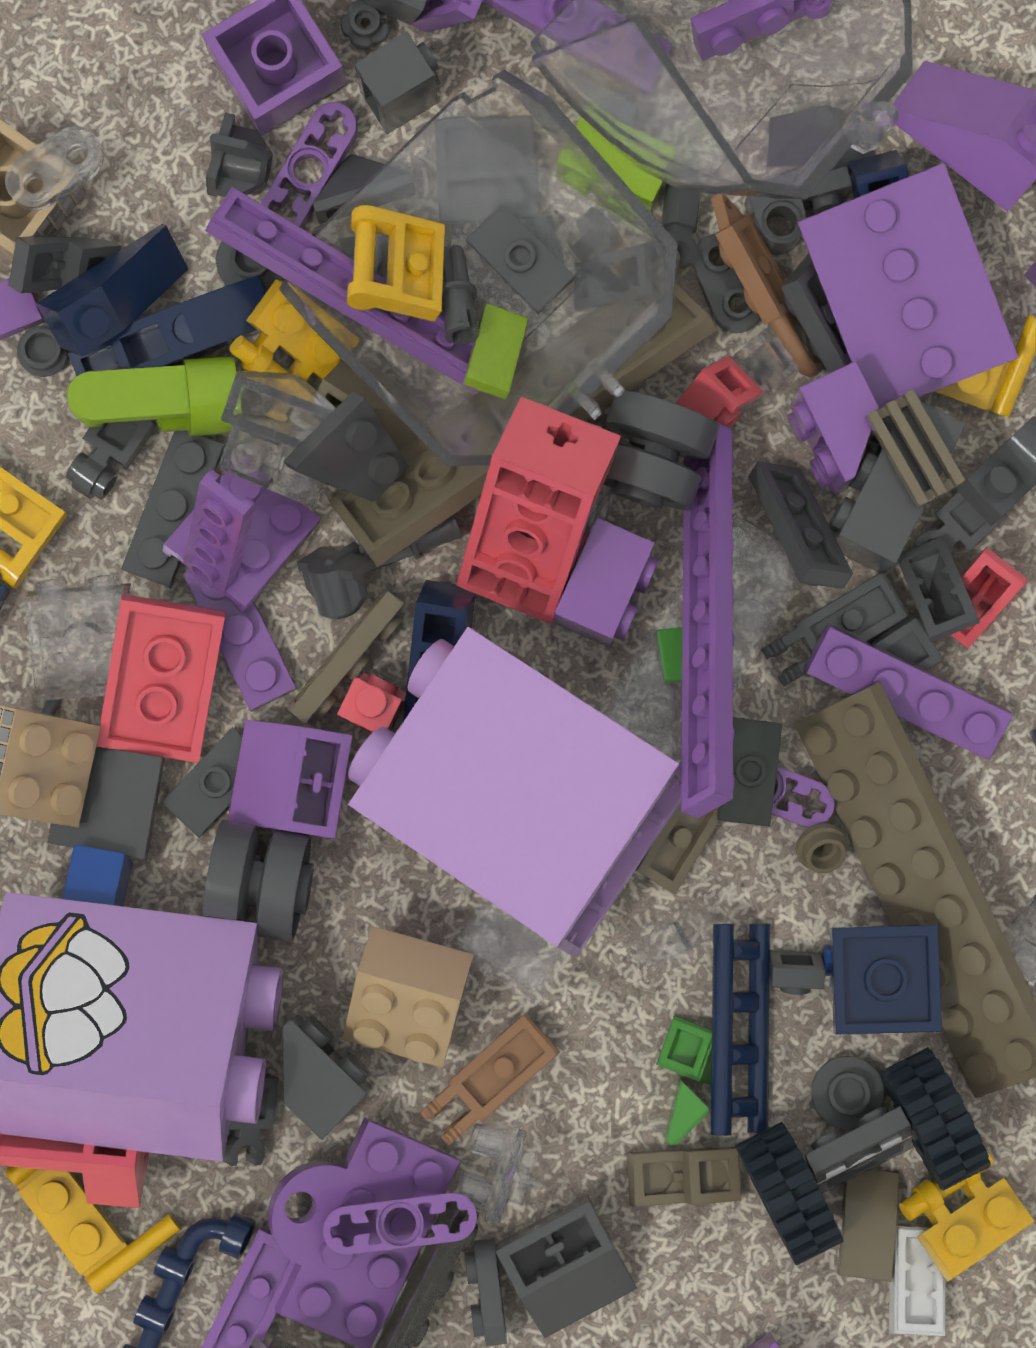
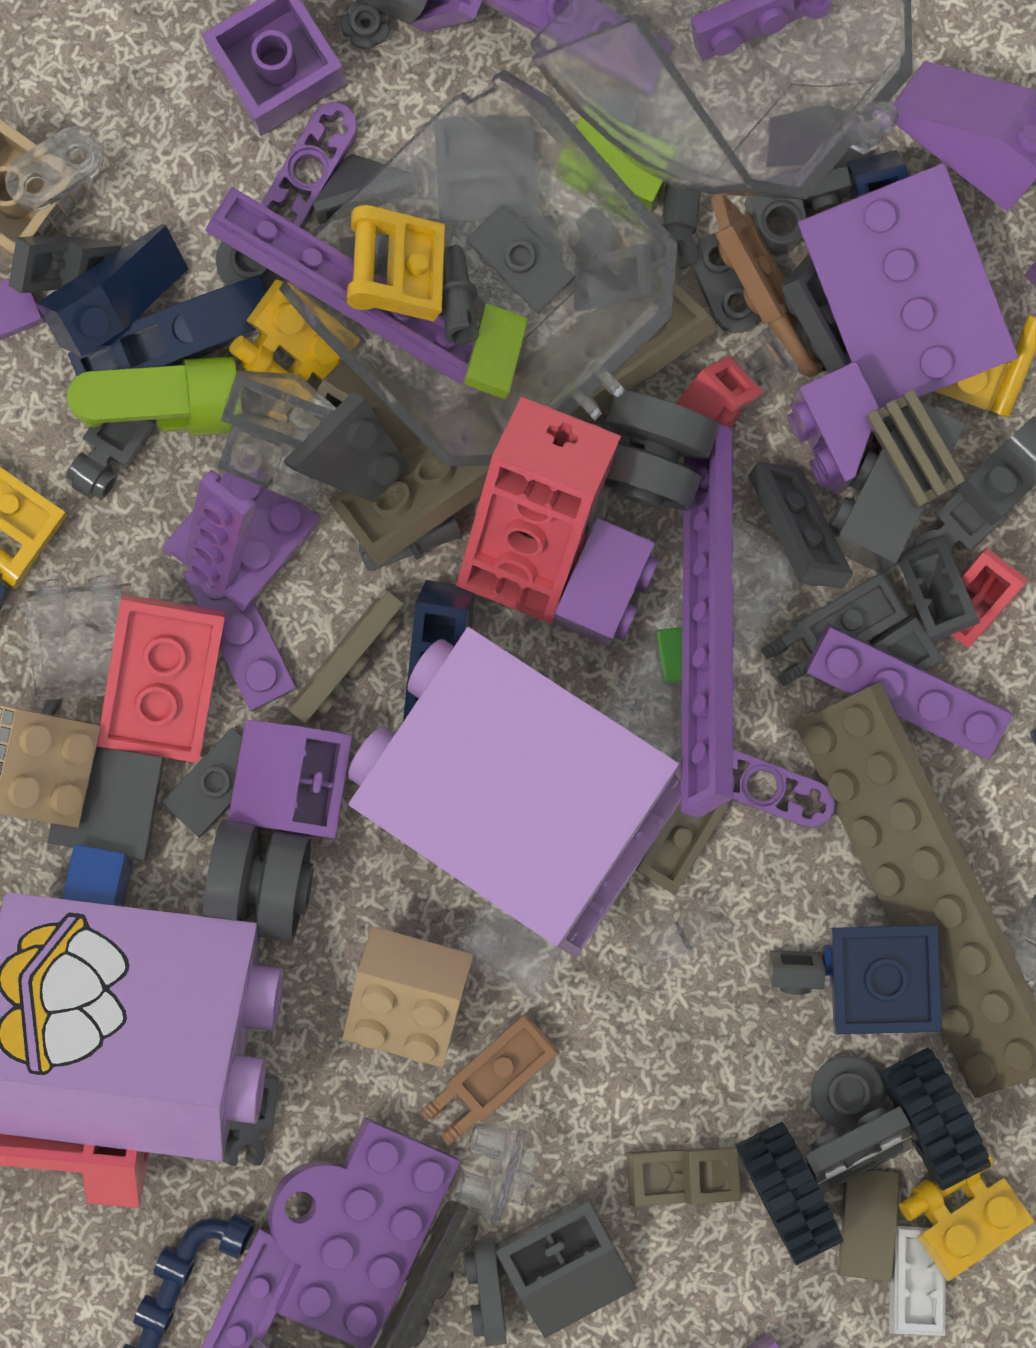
yellow plate [4,1166,182,1294] -> none
dark grey plate [17,325,69,377] -> none
dark grey plate [121,430,225,588] -> none
dark grey piece [206,112,273,197] -> none
dark grey slope [283,1015,373,1140] -> none
dark grey piece [297,542,376,619] -> none
medium lavender beam [323,1193,477,1255] -> none
coral brick [337,672,406,733] -> none
dark grey piece [354,32,441,134] -> none
bright green slope [656,1016,712,1085] -> none
bright green slope [664,1078,709,1146] -> none
dark blue bar [711,924,770,1136] -> none
pearl dark grey plate [717,717,783,827] -> none
dark tan plate [795,823,847,873] -> none

